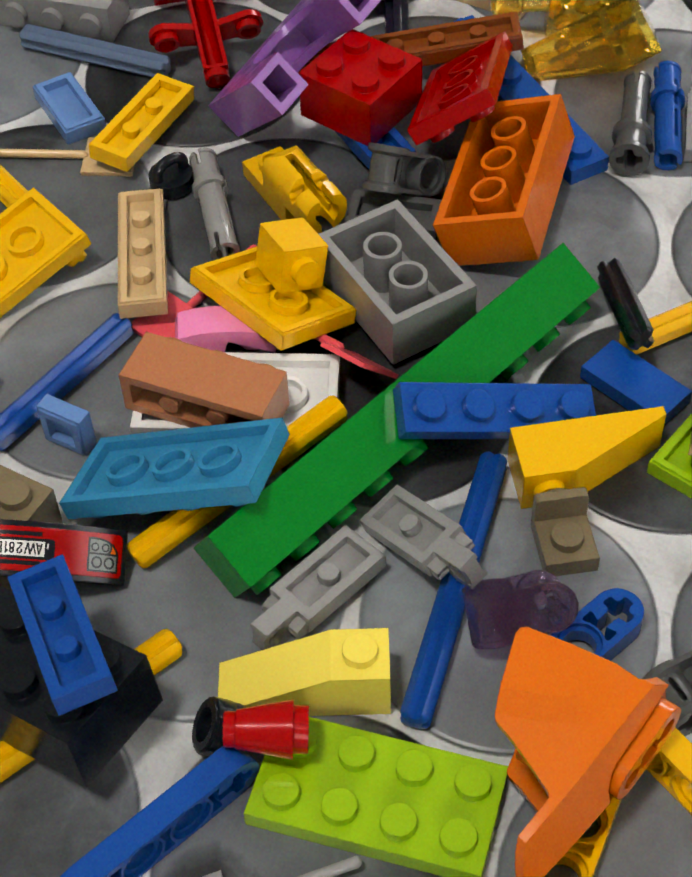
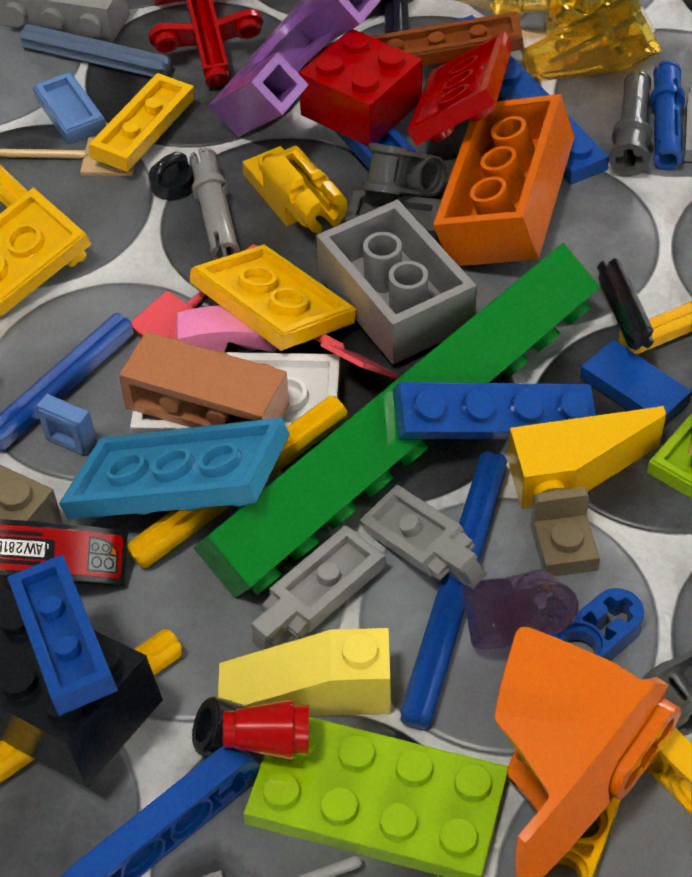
tan tile [118,188,168,319] -> none
yellow brick [255,217,328,294] -> none

